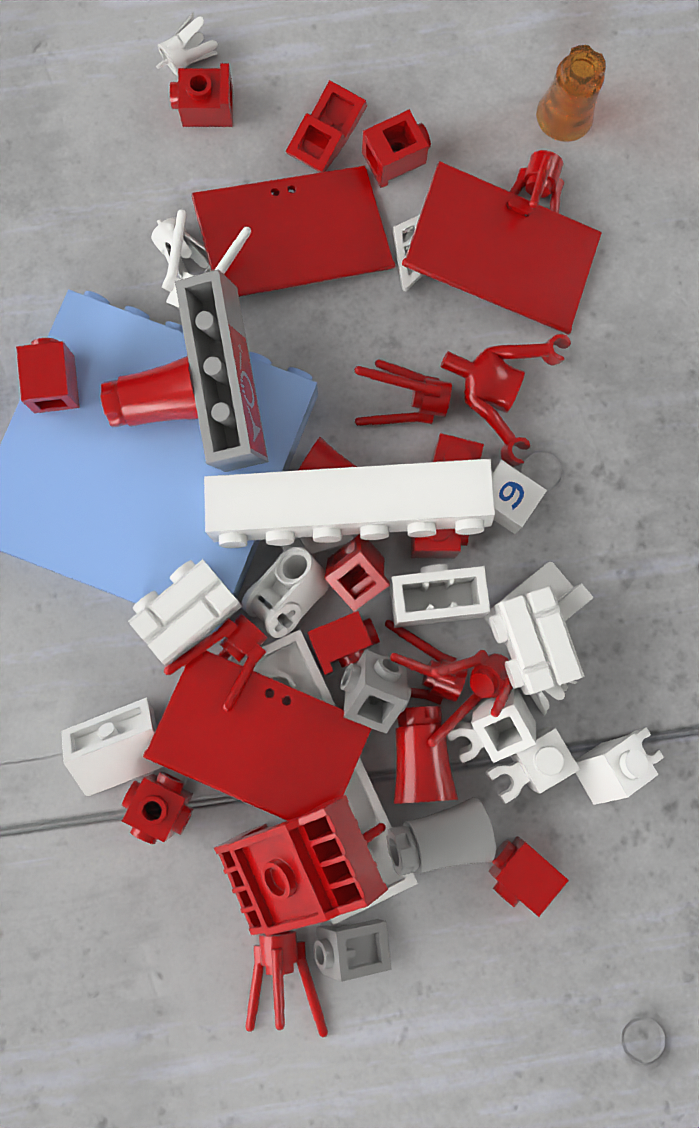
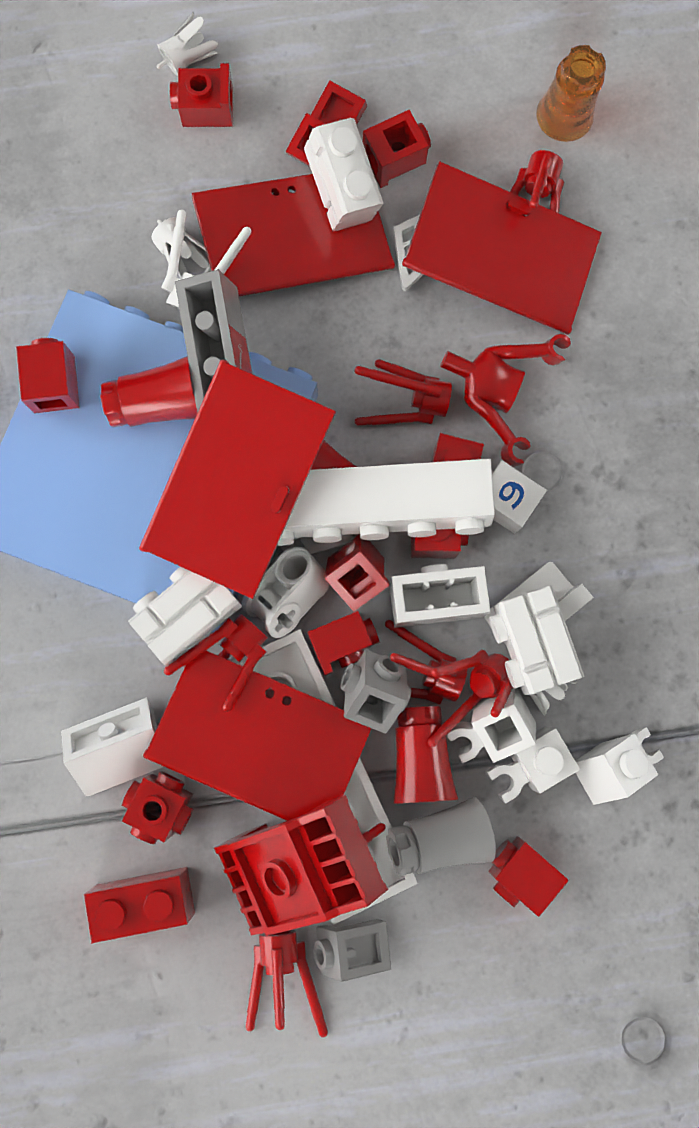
none -> red brick [84,867,195,944]
none -> red container [139,359,336,599]
none -> white brick [304,118,384,231]

